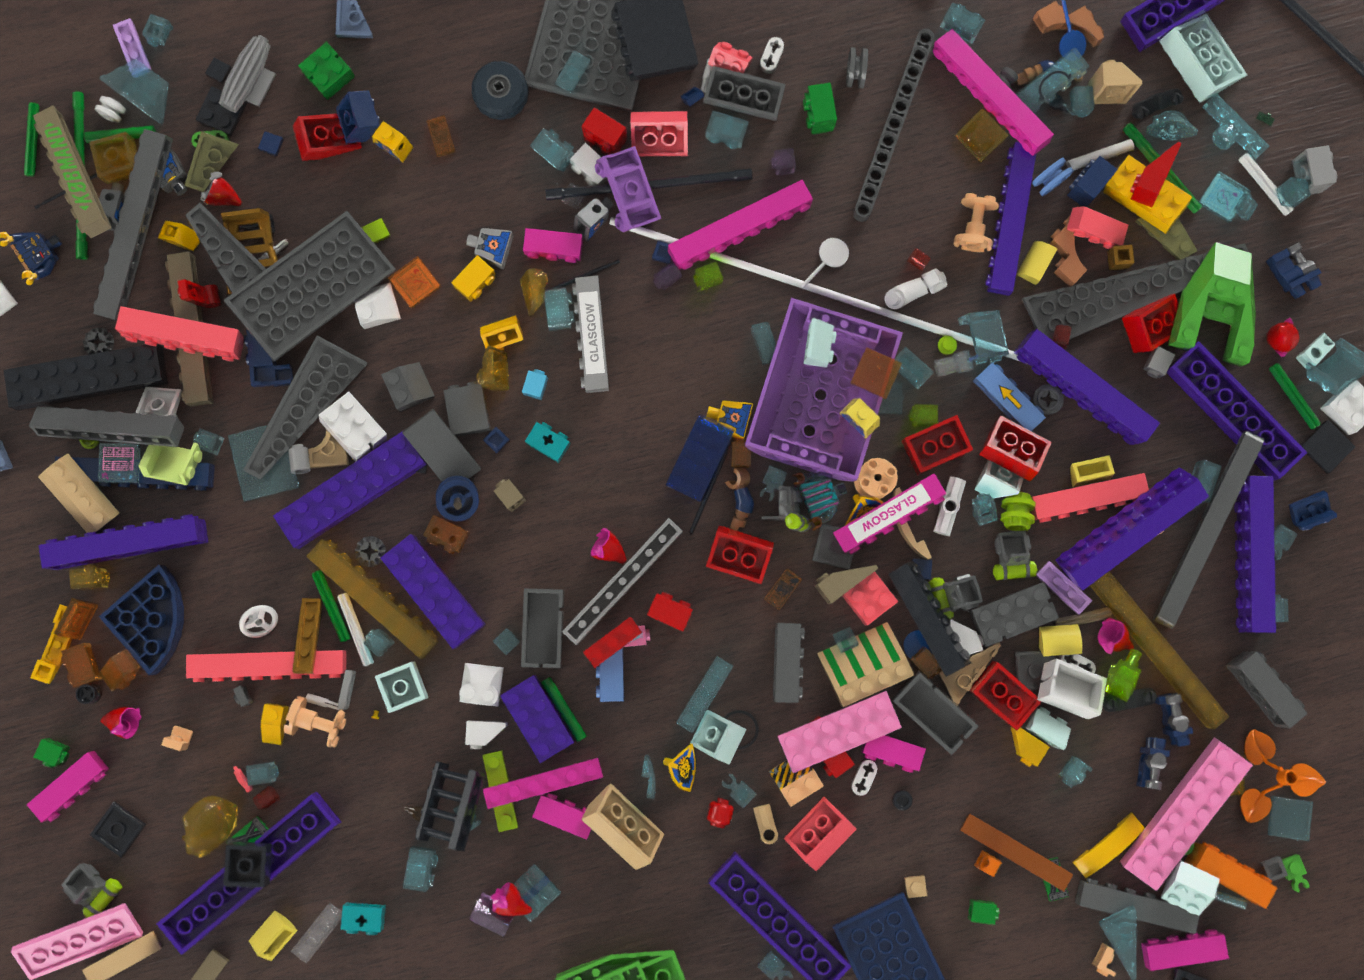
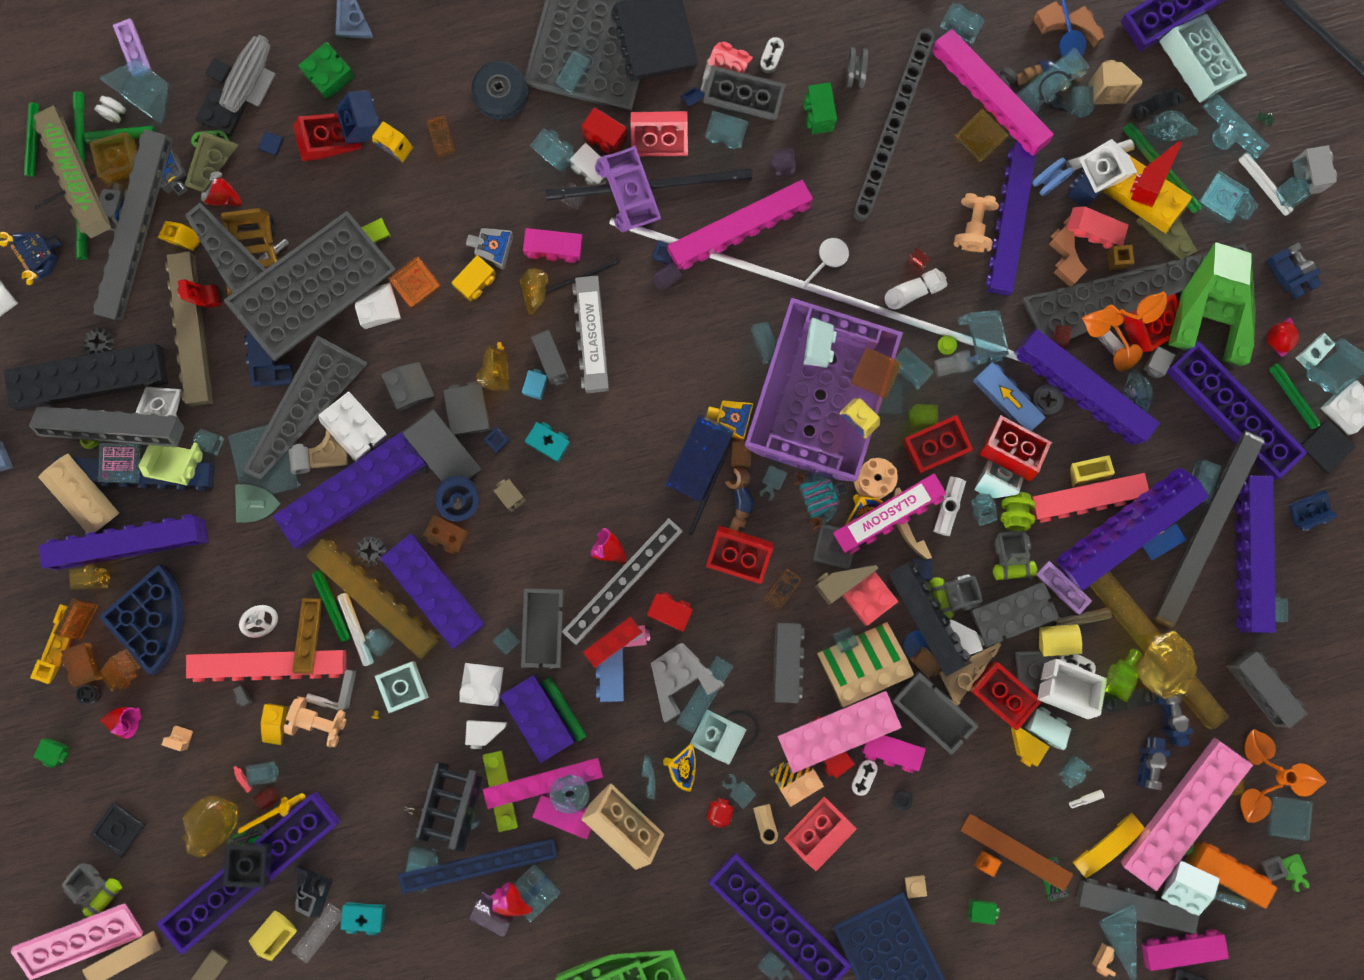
dark pink brick [27,751,109,823] -> none
coral brick [115,306,244,362] -> none
clear light blue brick [142,14,174,47] -> none
yellow brick [480,315,523,352] -> none
clear light blue brick [544,288,575,331] -> none
dark grey torso [573,197,613,242] -> none
clear neon green brick [693,262,723,291] -> none
dark grey piece [761,486,811,532] -> none
light yellow brick [1016,241,1058,285] -> none
dark pink hat [1097,618,1134,655] -> none
clear light blue plate [1274,524,1298,560] -> none
none -> sand green shield [235,484,281,523]
none -> yellow sword [238,793,306,833]
none -> black slope [294,866,333,917]
none -> dark blue tile [398,838,558,894]
none -> dark grey brick [531,330,569,386]
none -> clear light blue tile [550,775,589,814]
none -> light grey wing [651,643,724,723]
none -> white piece [1069,790,1104,808]
none -> white slope [1079,139,1137,193]
none -> orange plant [1082,291,1167,372]
none -> white beam [1097,330,1125,356]
none -> clear light blue hat [1124,369,1154,413]
none -> clear yellow piece [1136,631,1197,699]
none -> blue slope [1143,523,1186,560]

